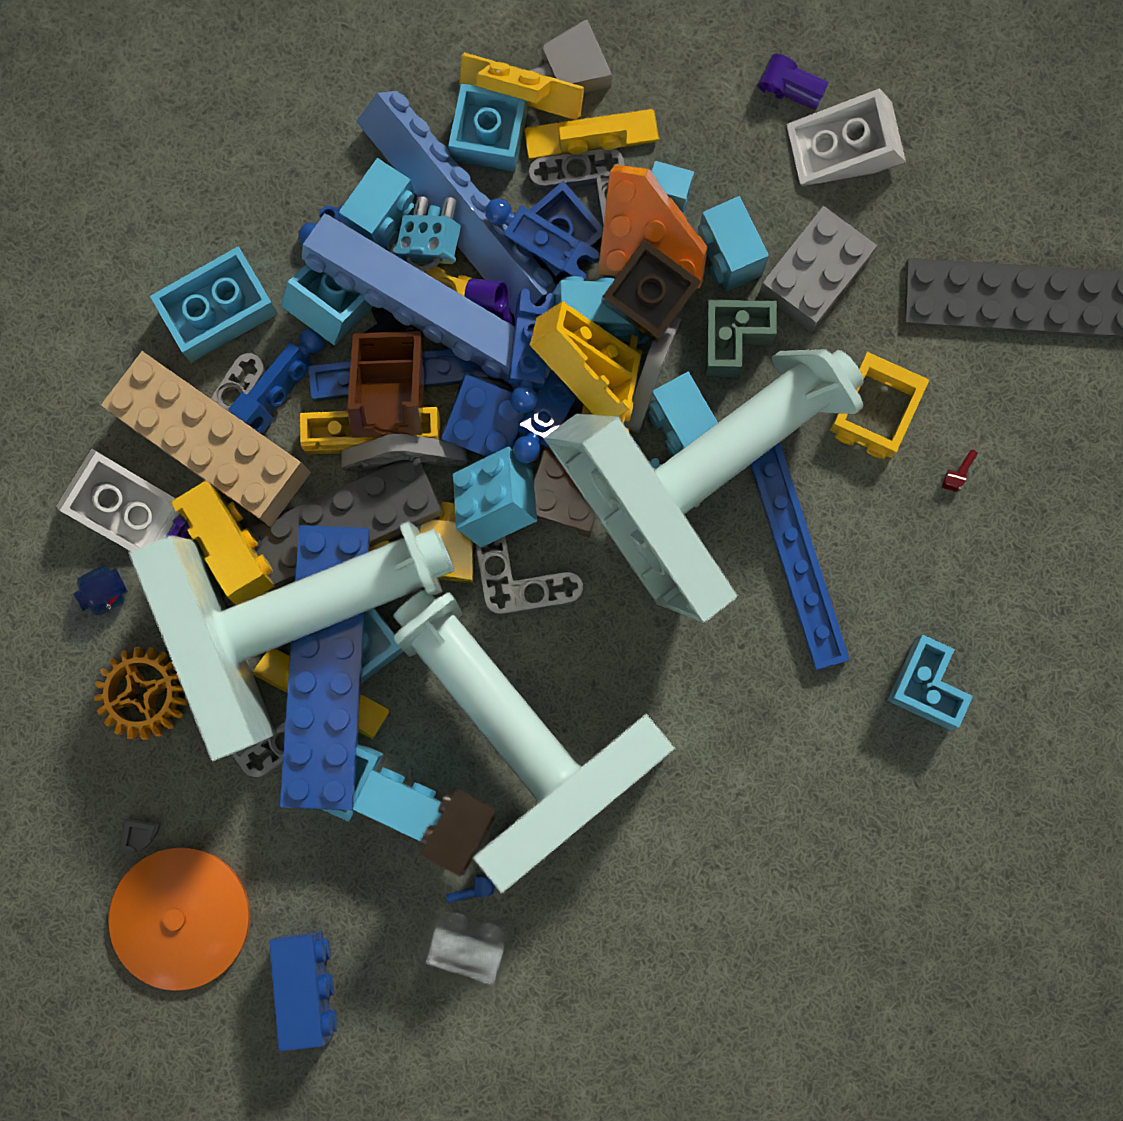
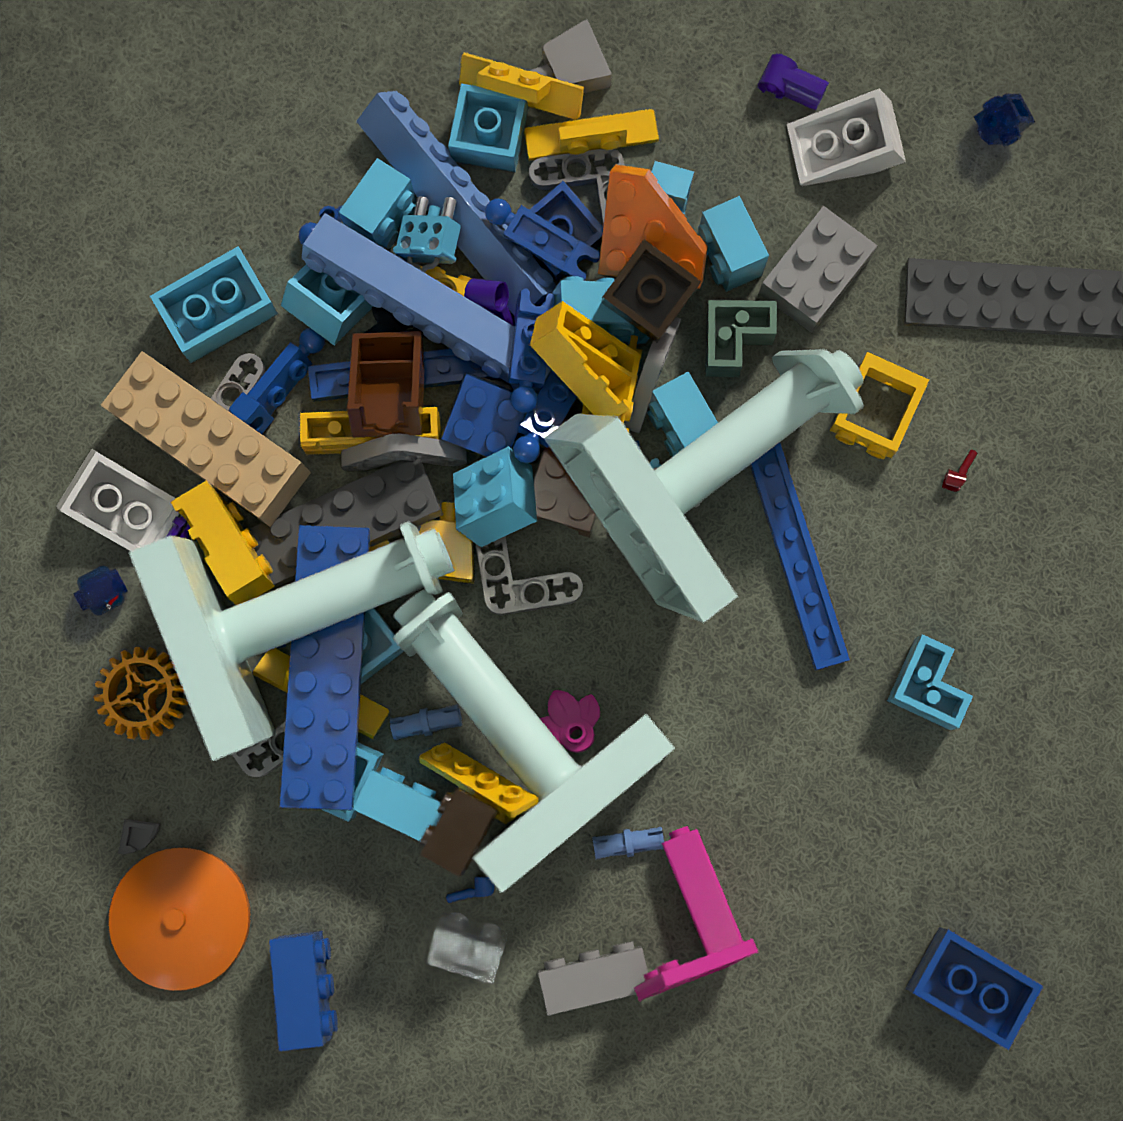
none -> medium blue pin [390,704,462,740]
none -> yellow bracket [419,742,539,824]
none -> light grey brick [538,941,648,1015]
none -> dark pink plate [540,690,600,753]
none -> medium blue pin [592,827,664,859]
none -> dark pink piece [634,826,758,1001]
none -> blue brick [905,927,1043,1050]
none -> clear blue brick [974,94,1035,147]

